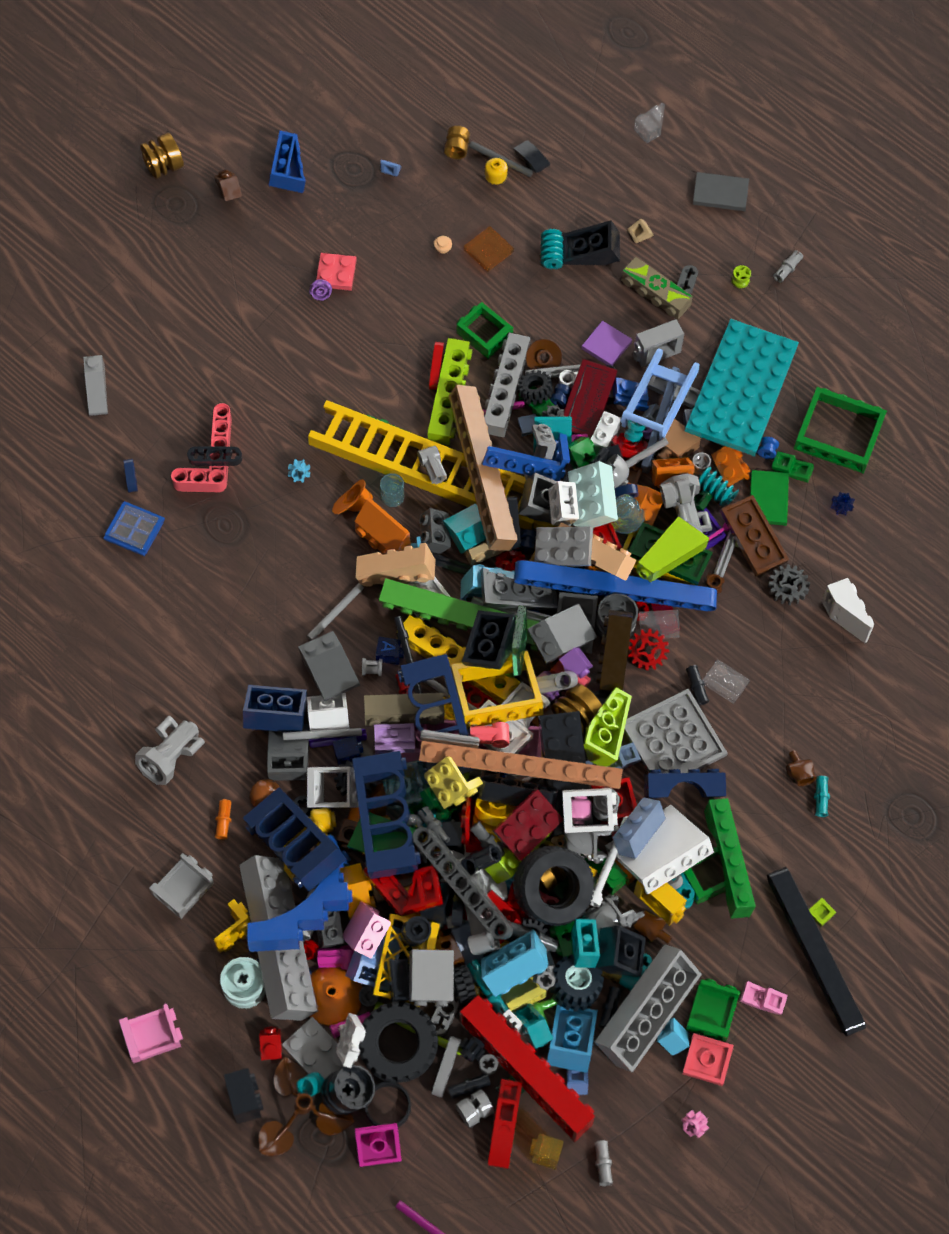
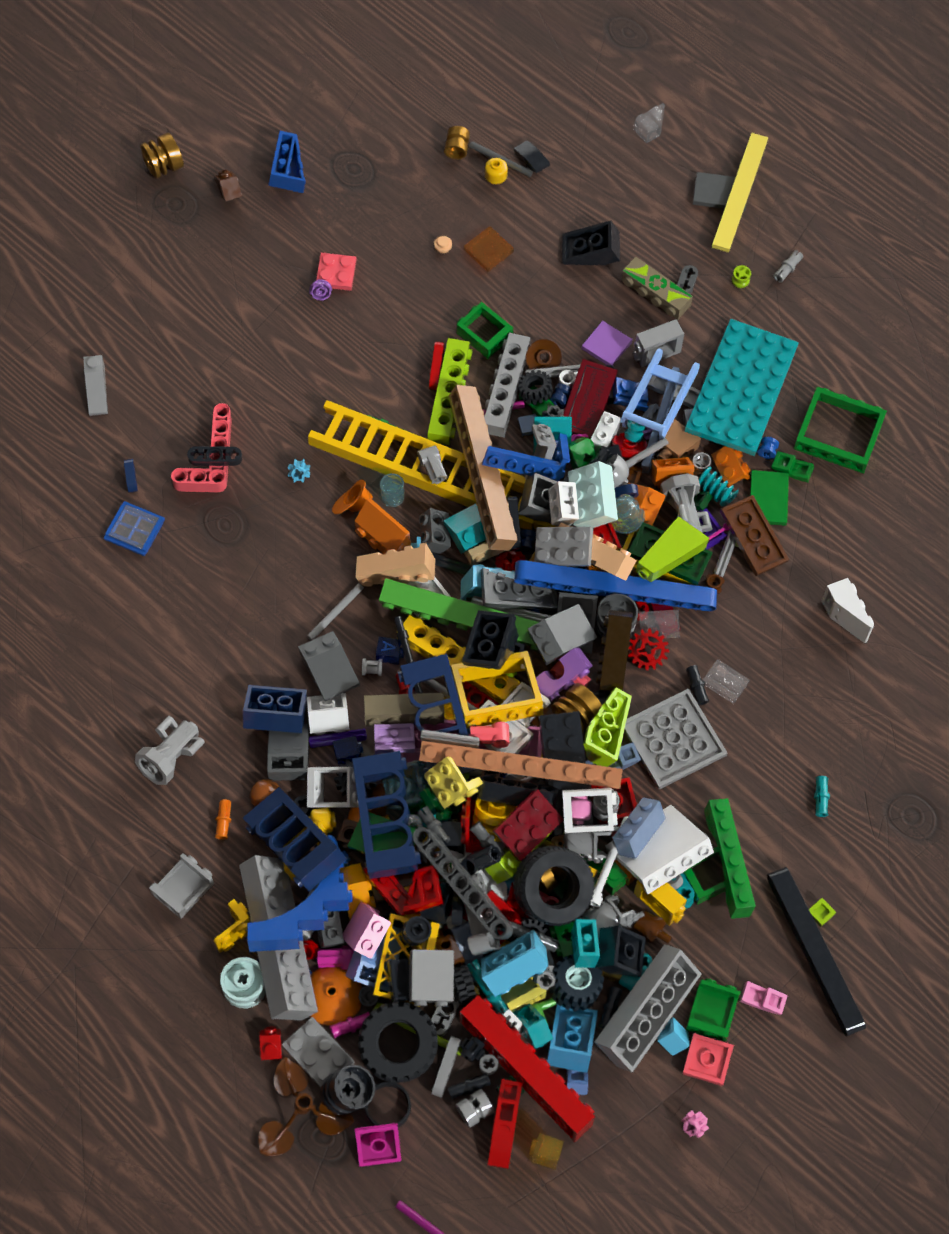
bright pink panel [119,1004,183,1063] -> none
black brick [224,1068,264,1124] -> none
light grey bar [283,728,362,740] -> none
teal wheel [296,1072,324,1097] -> none
white plate [336,1013,365,1068] -> none
medium blue slope [380,160,401,176] -> none
clear green tile [512,605,528,675] -> none
light grey piece [537,671,578,694] -> none
teal piece [540,229,563,270] -> none
light grey pin [594,1141,613,1186] -> none
tan slope [627,219,654,243] -> none
dark blue arch [643,769,726,798] -> none
light grey wheel [660,478,692,508] -> none
dark grey gear [768,564,810,605] -> none
reddish brown piece [786,750,816,786] -> none
clear blue gear [831,491,855,516] -> none
none -> light yellow tile [712,133,768,252]

